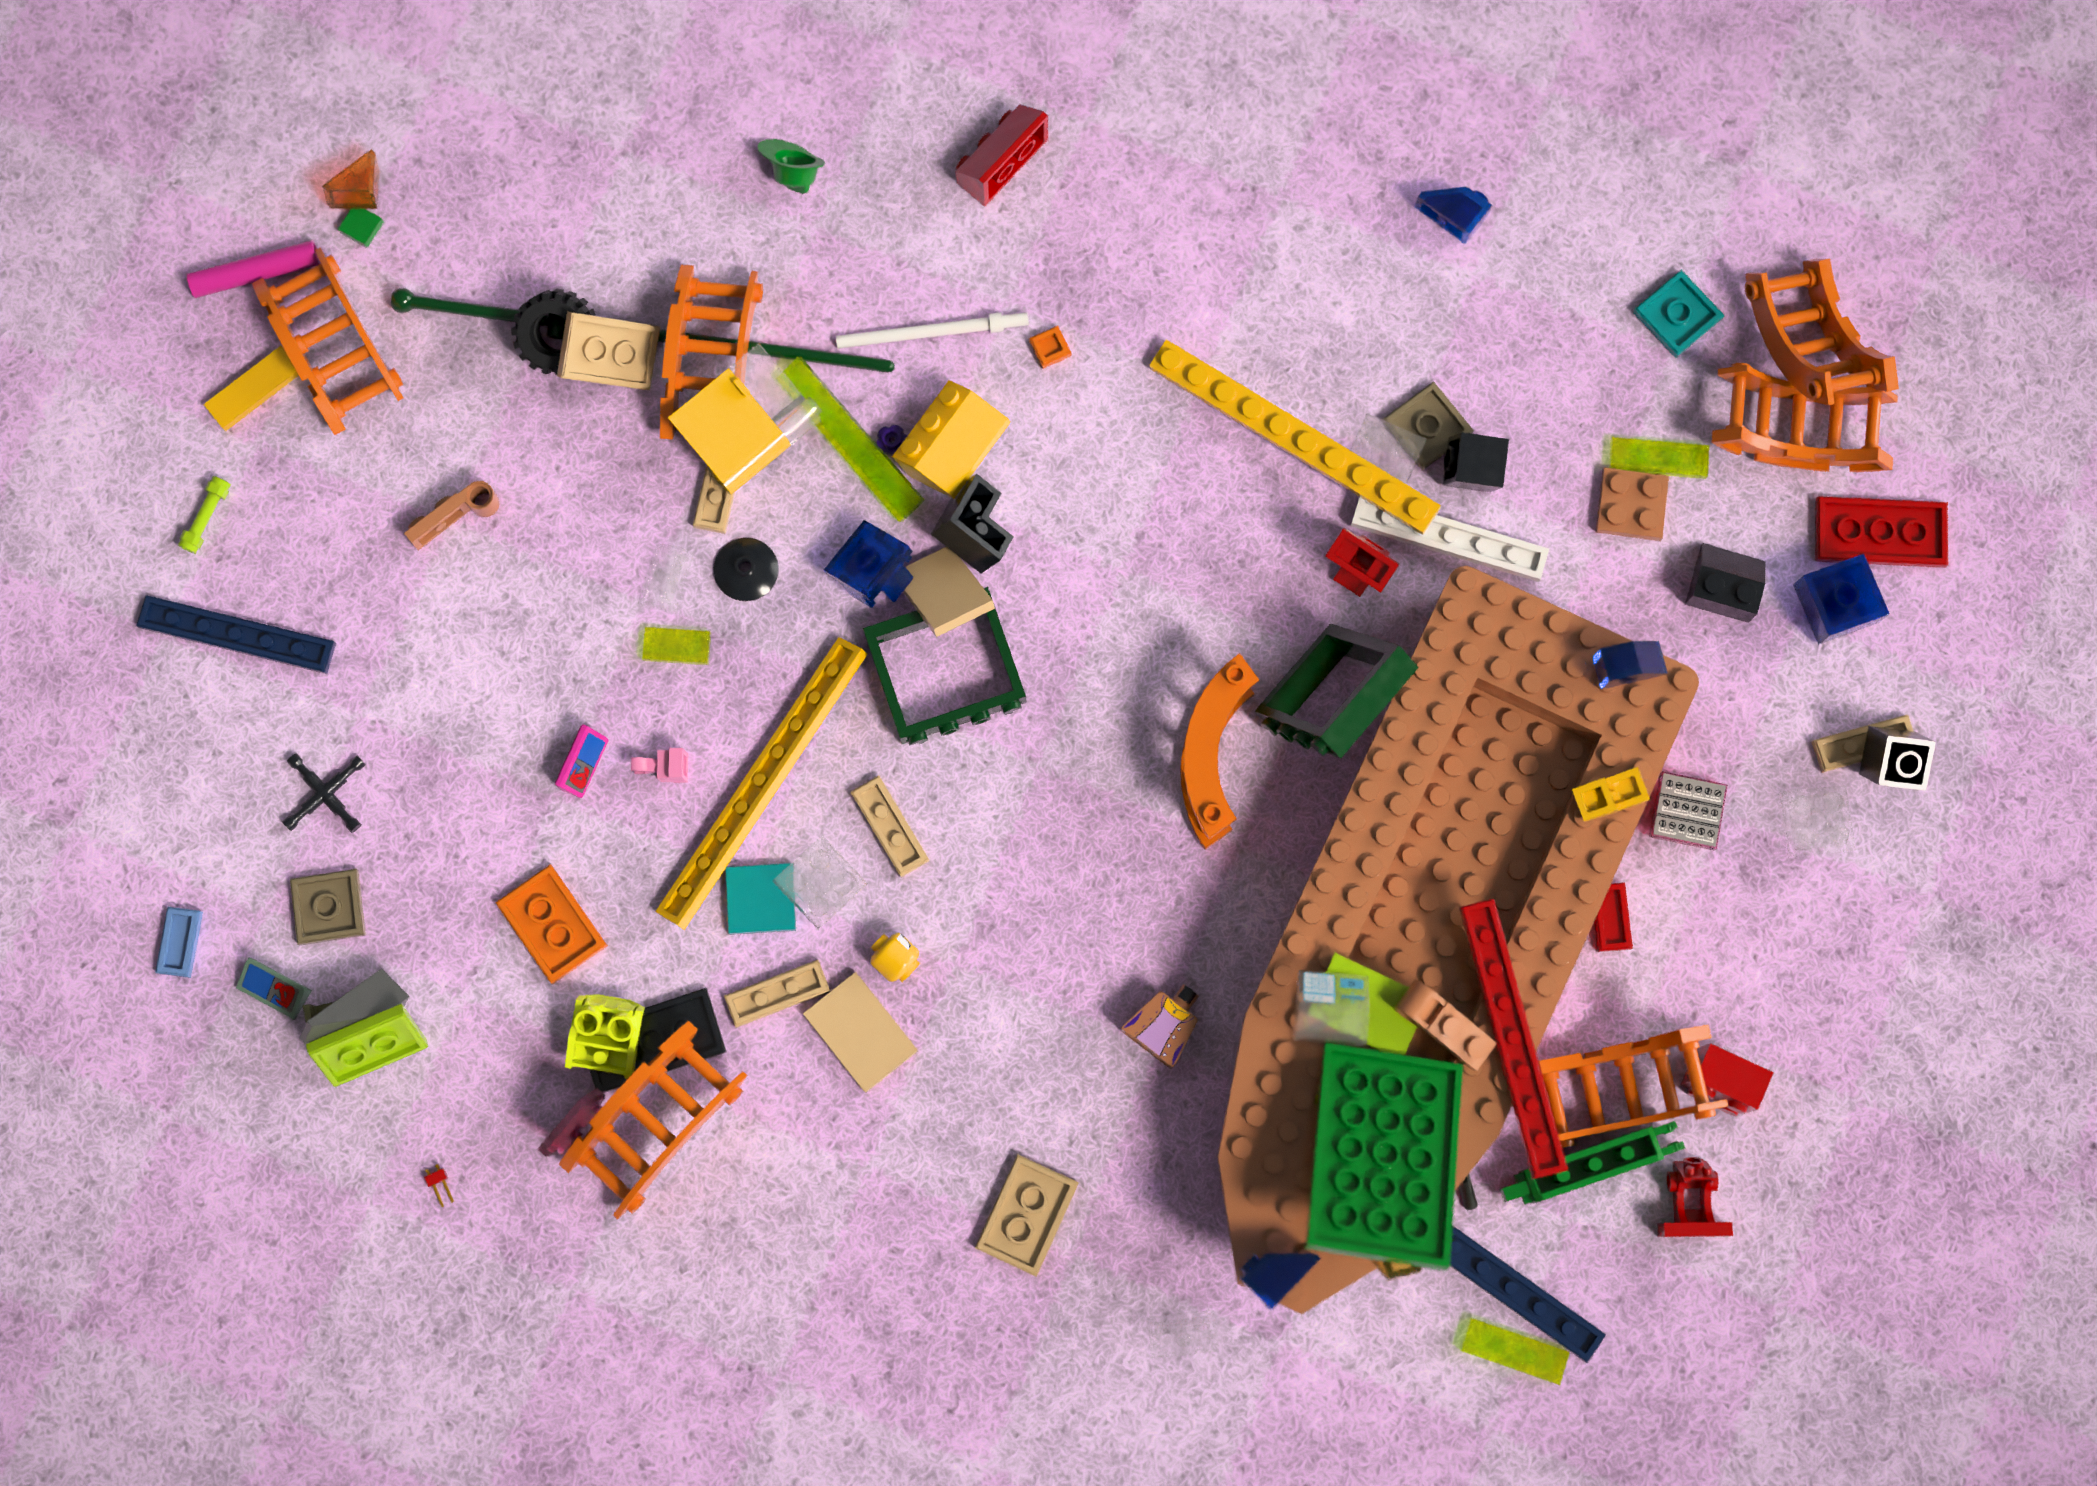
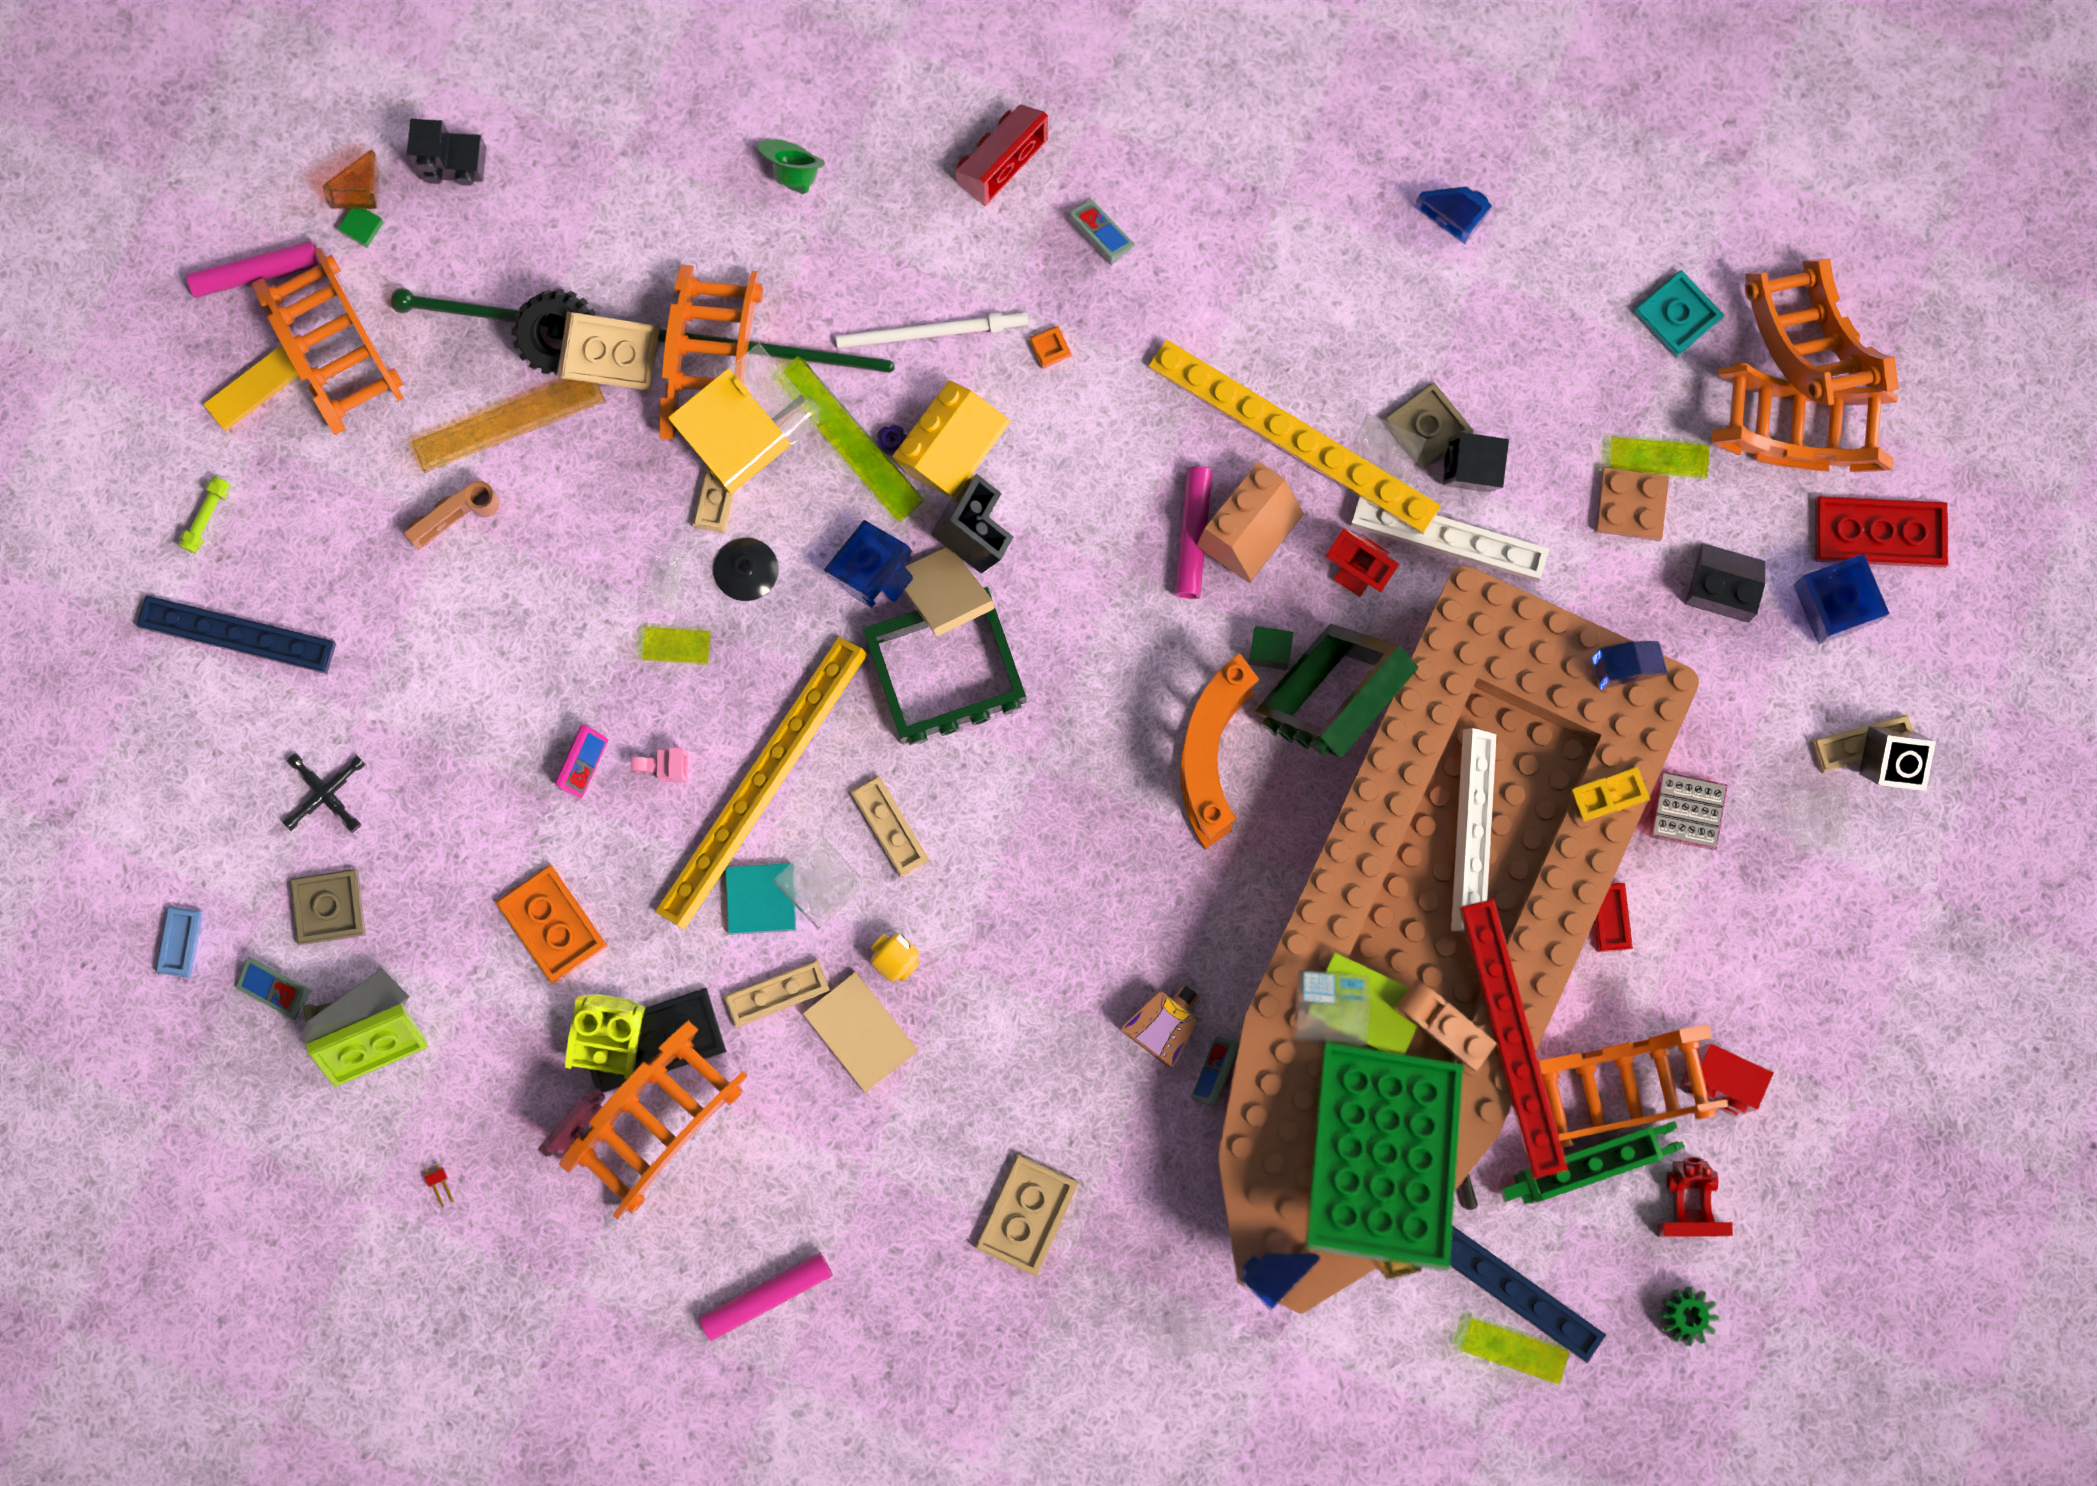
none -> black brick [407,119,487,186]
none -> clear yellow tile [411,379,606,473]
none -> dark pink piece [698,1252,833,1342]
none -> slope [1068,199,1135,266]
none -> dark pink piece [1175,466,1213,599]
none -> slope [1191,1037,1239,1108]
none -> nougat slope [1197,461,1304,584]
none -> dark green panel [1248,626,1294,670]
none -> white plate [1451,728,1496,934]
none -> green gear [1658,1287,1719,1346]

